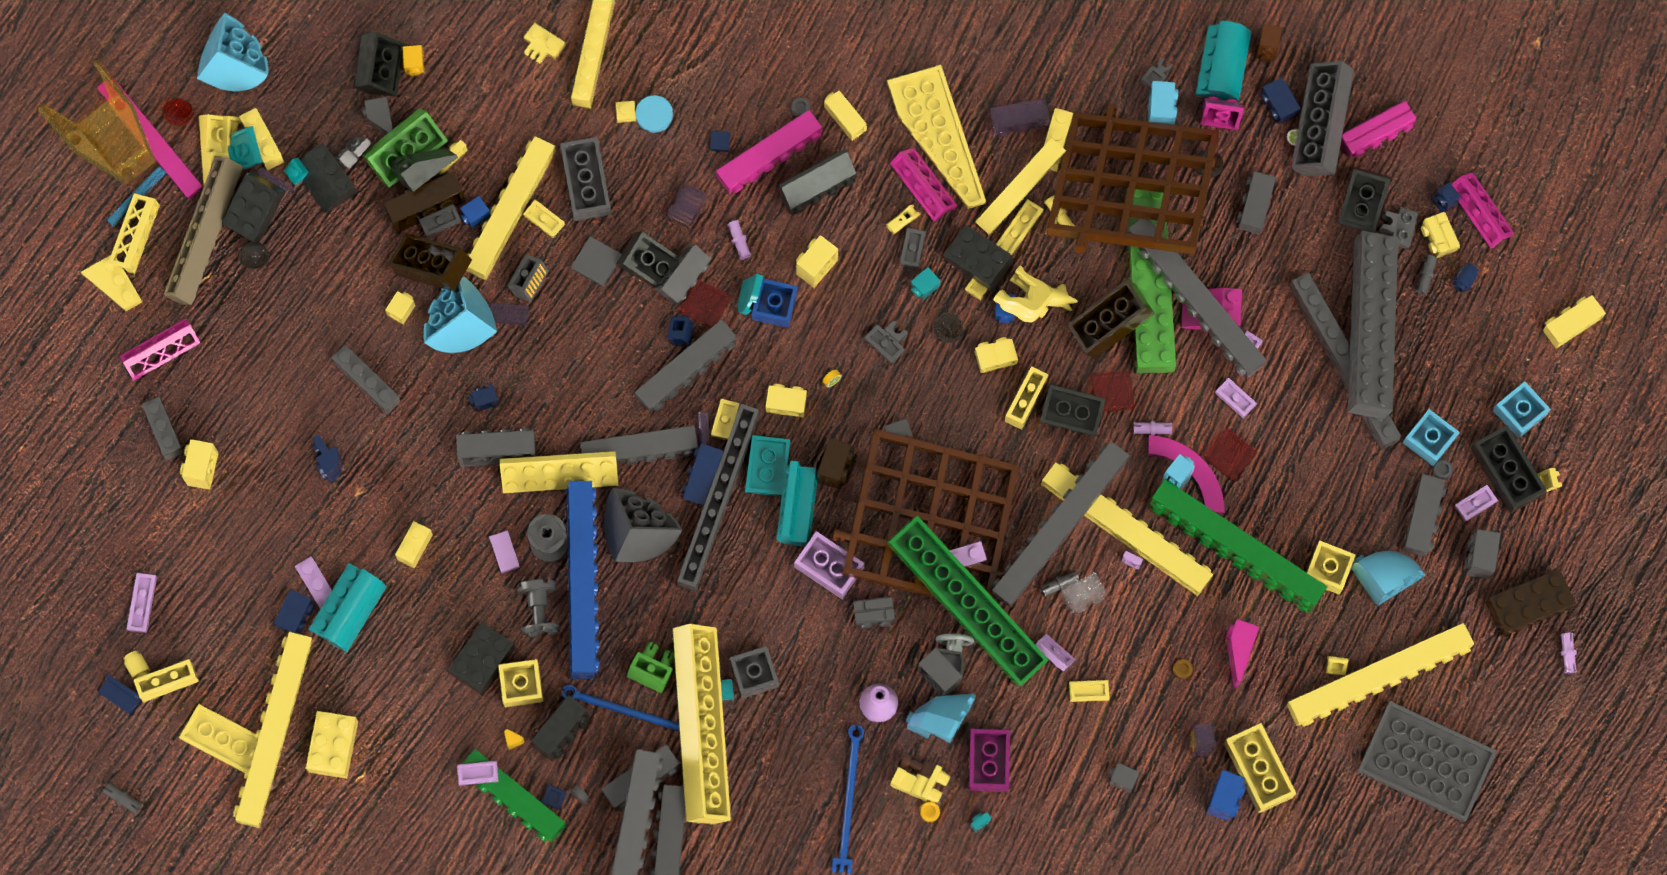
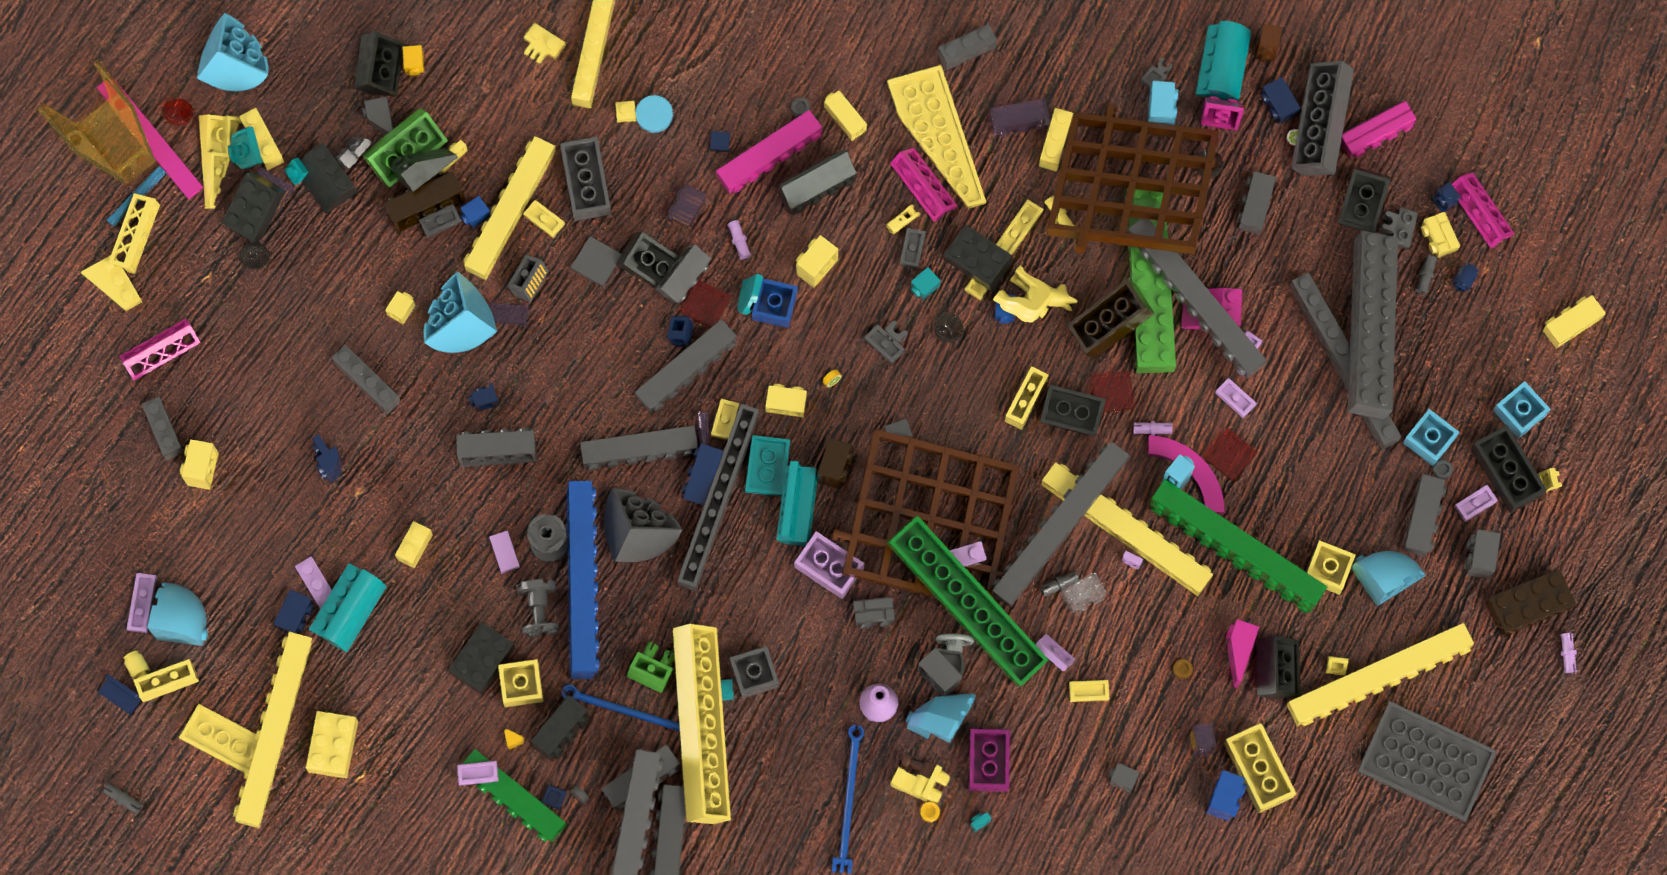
dark tan brick [164,157,243,305] -> none
dark brown brick [388,233,472,292] -> none
light yellow plate [500,451,618,493] -> none
light yellow brick [974,337,1018,373] -> none
light yellow tile [976,138,1066,235] -> none
none -> medium azure brick [147,582,208,646]
none -> dark grey brick [938,24,997,70]
none -> pearl dark grey slope [1256,635,1301,699]

